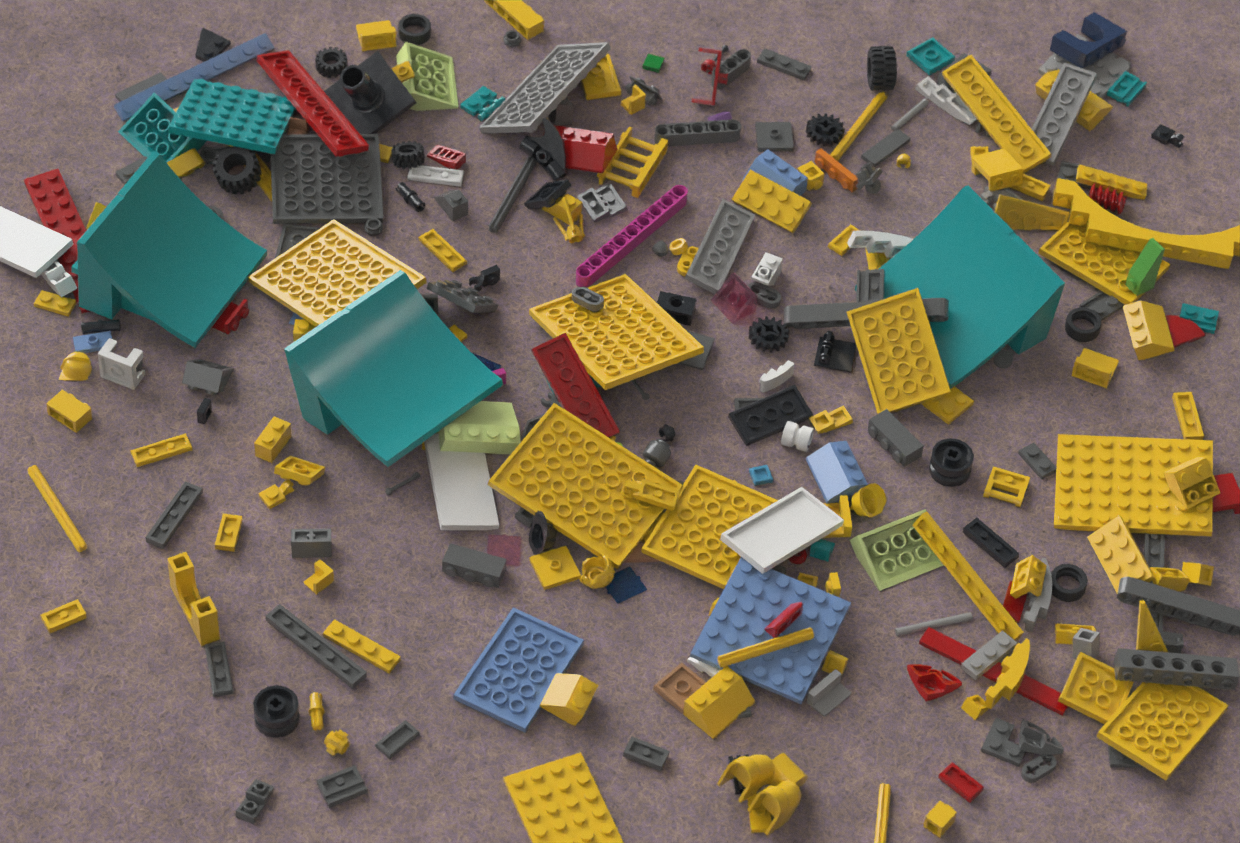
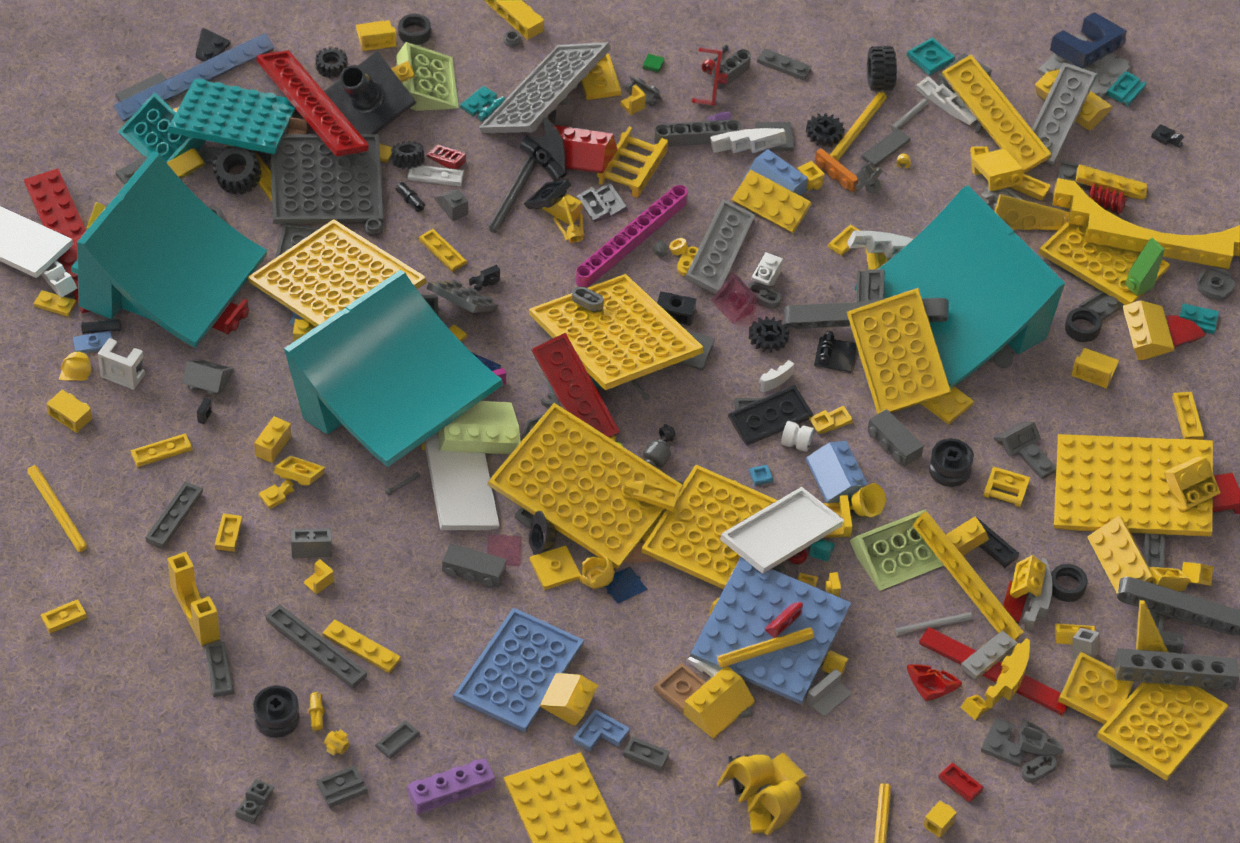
none -> medium lavender brick [407,758,495,815]
none -> medium blue plate [573,709,630,752]
none -> white slope [710,128,786,154]
none -> yellow brick [946,516,989,556]
none -> dark grey panel [993,421,1041,455]
none -> dark grey plate [1197,267,1235,300]

